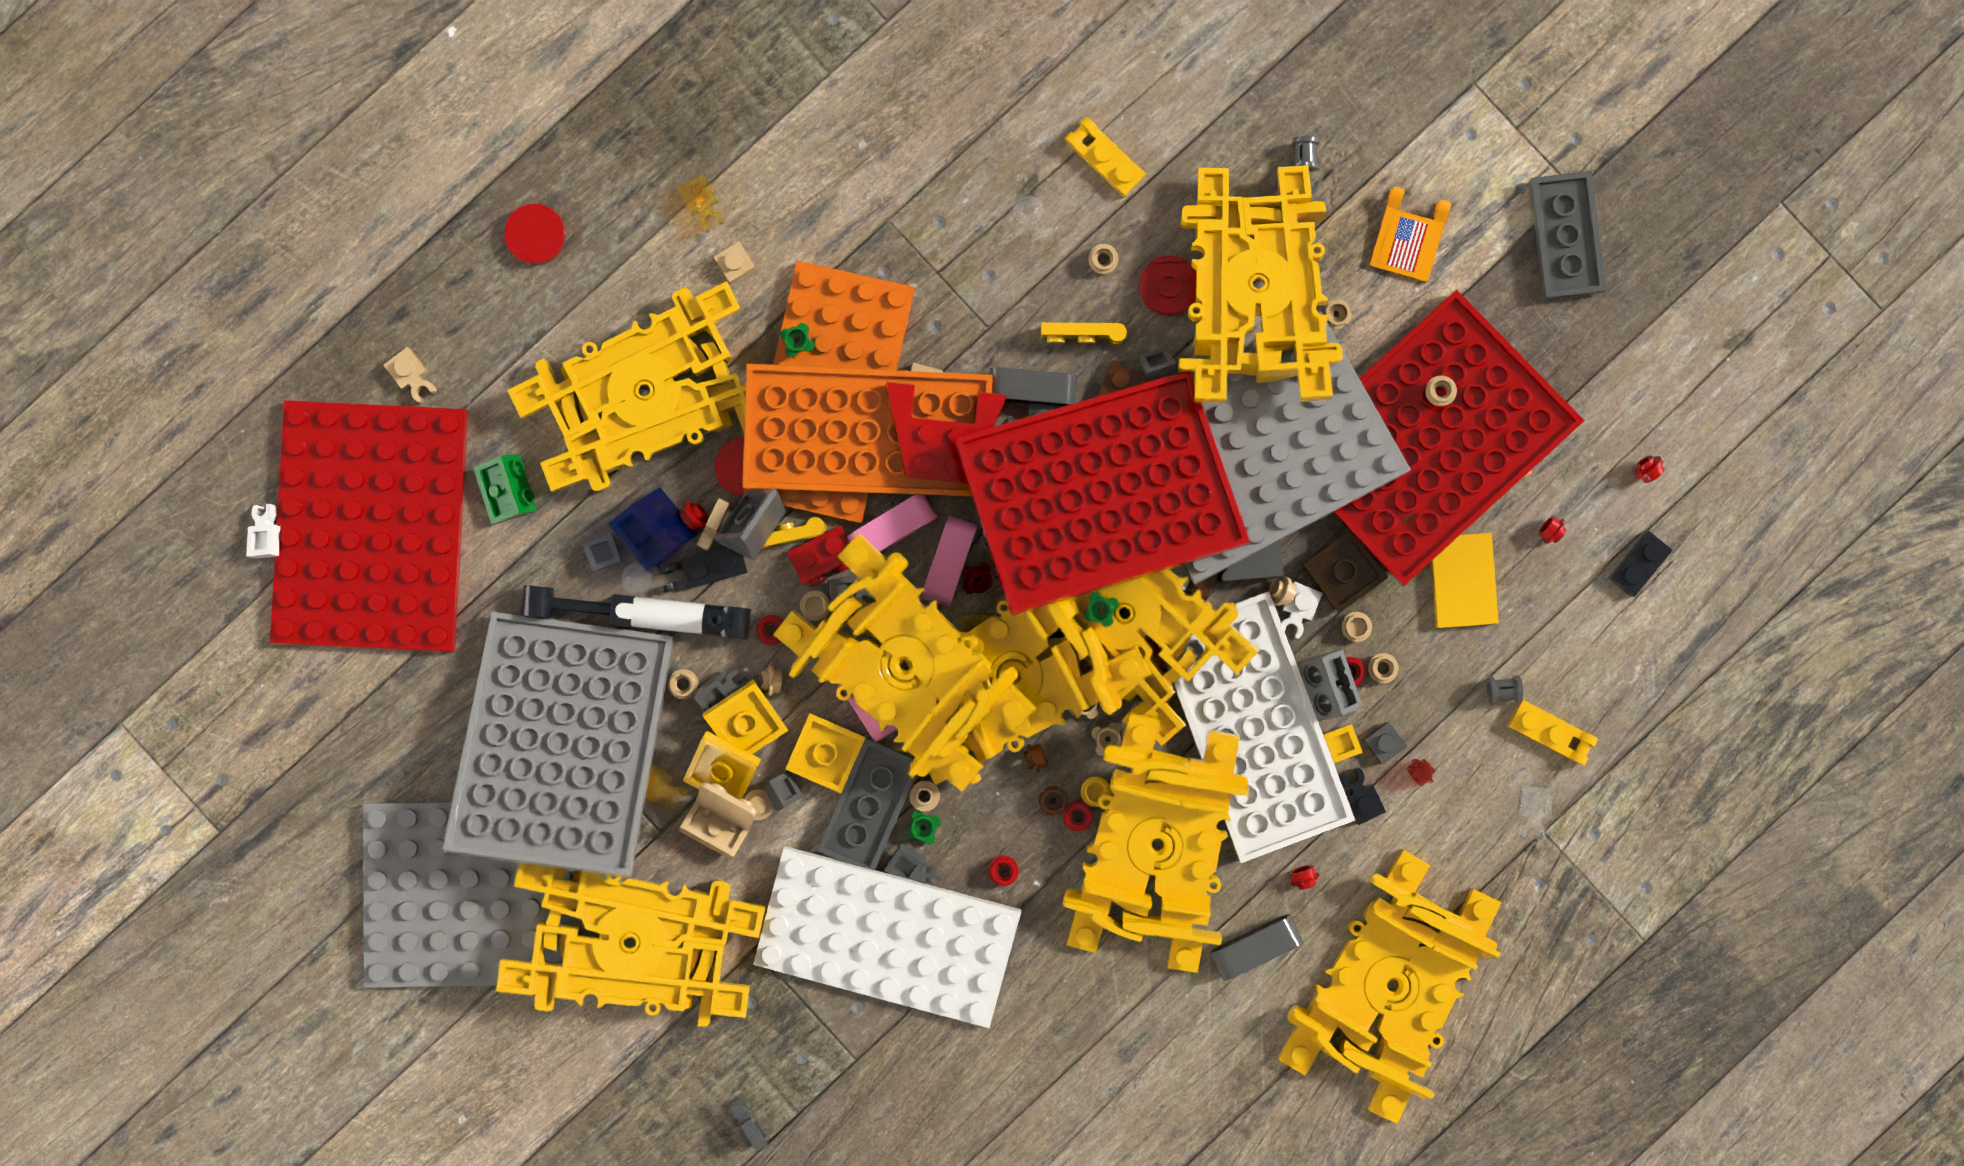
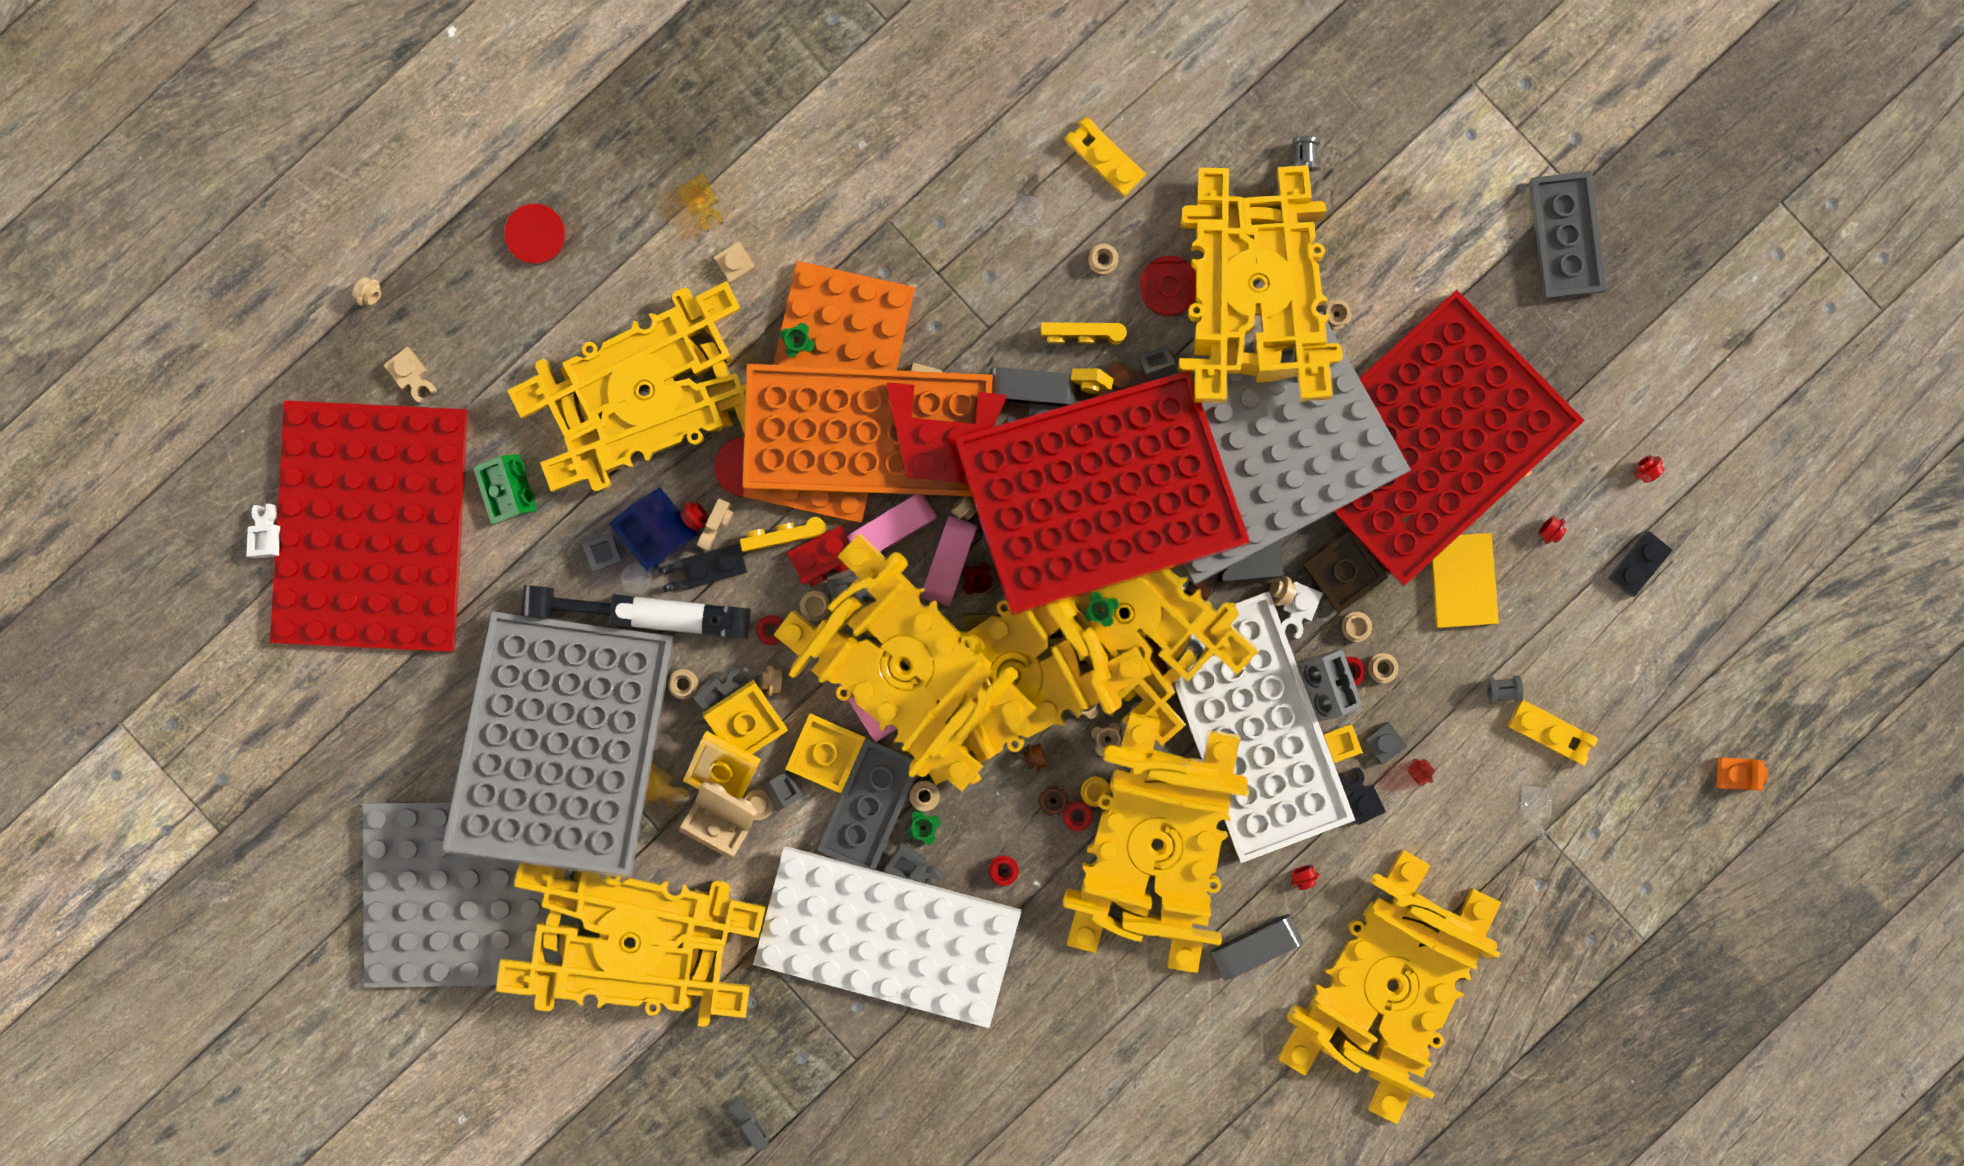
dark grey slope [714,488,786,560] -> none
light orange flag [1369,187,1451,282] -> none
tan plate [1425,376,1457,407] -> none
none -> tan plate [352,277,381,306]
none -> tan plate [950,496,977,521]
none -> yellow plate [1070,368,1113,394]
none -> orange bracket [1717,757,1768,791]

